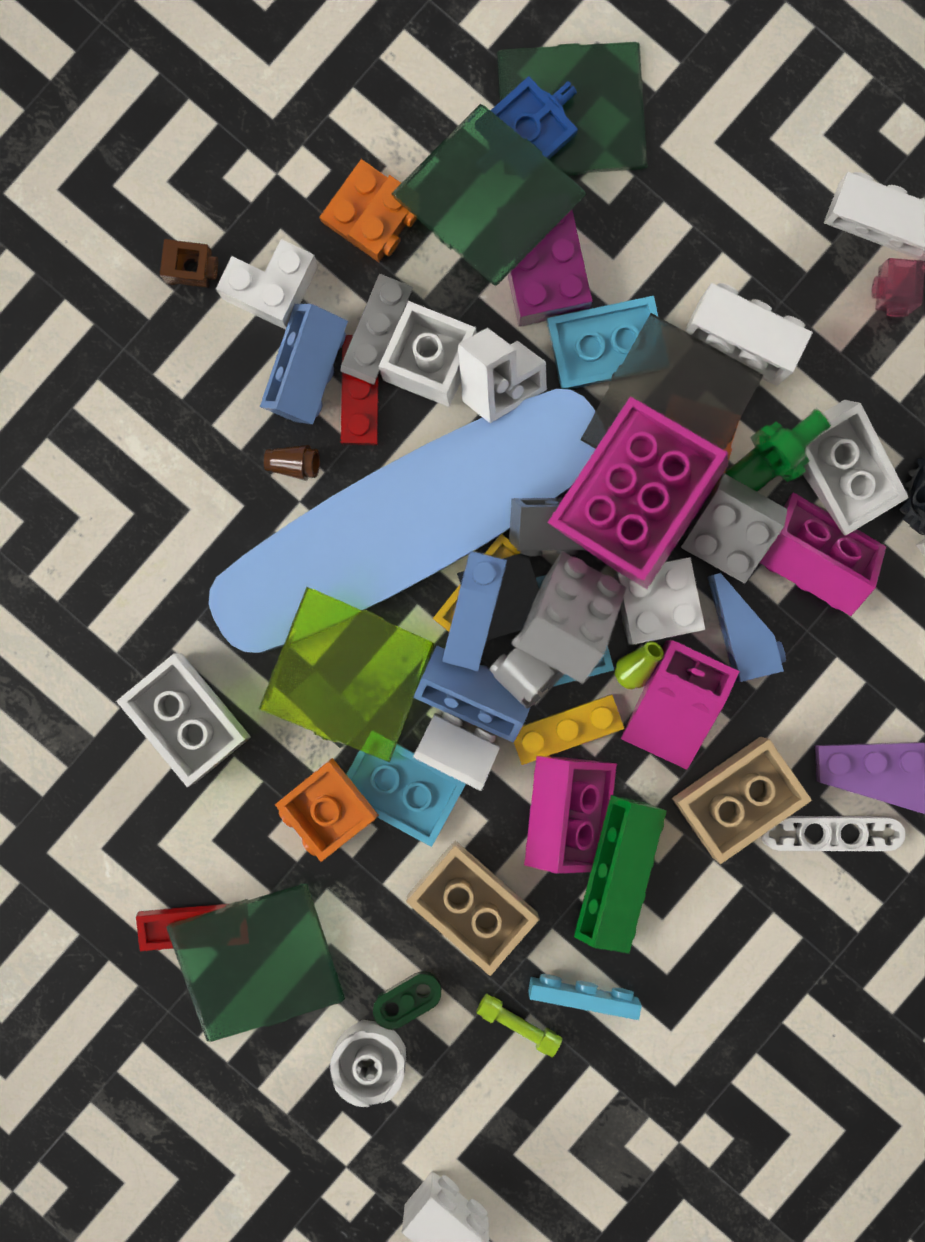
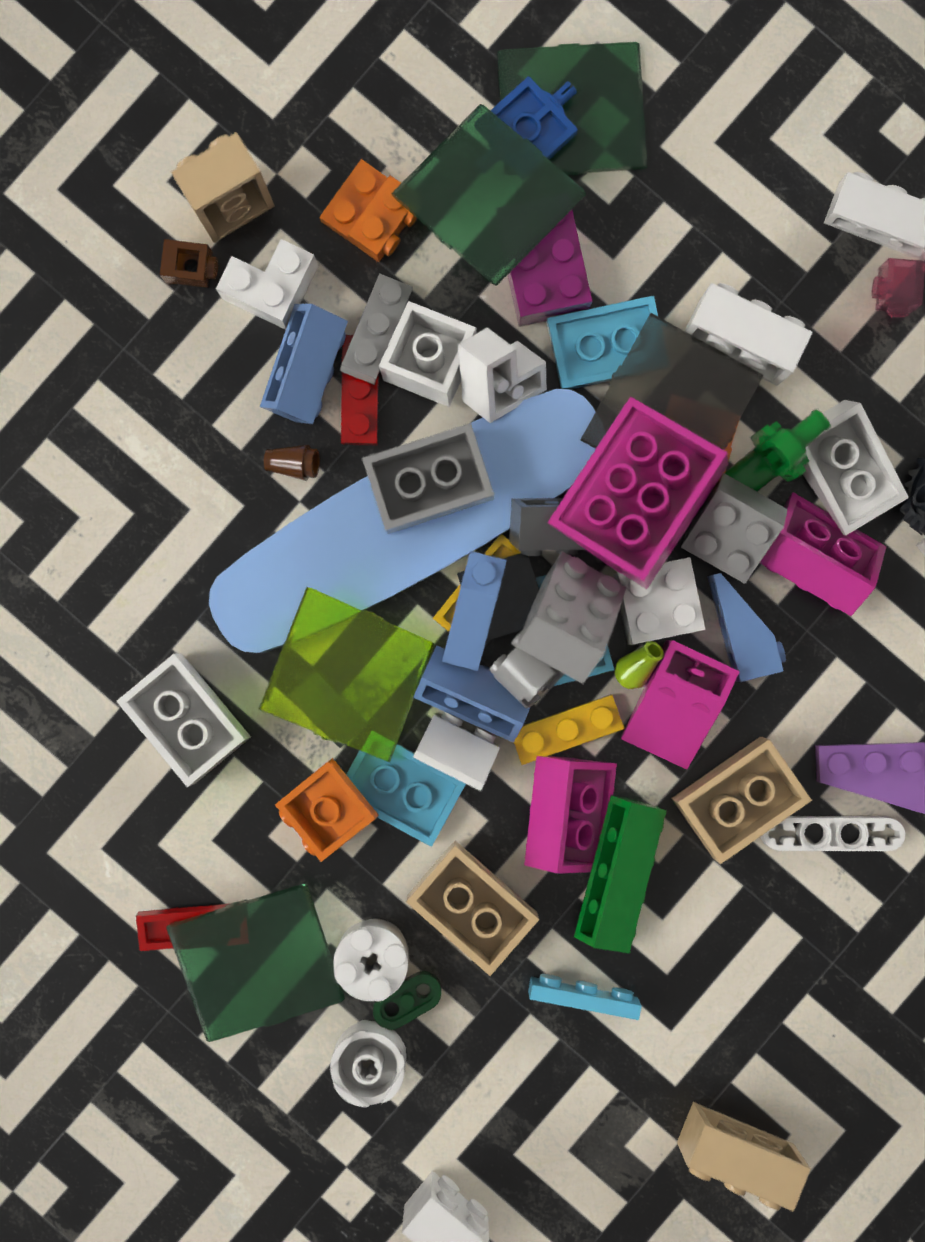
lime bar [476,994,563,1057] -> none
none -> tan brick [171,132,275,243]
none -> white brick [334,918,409,1001]
none -> light grey brick [362,423,494,534]
none -> tan brick [677,1102,811,1211]

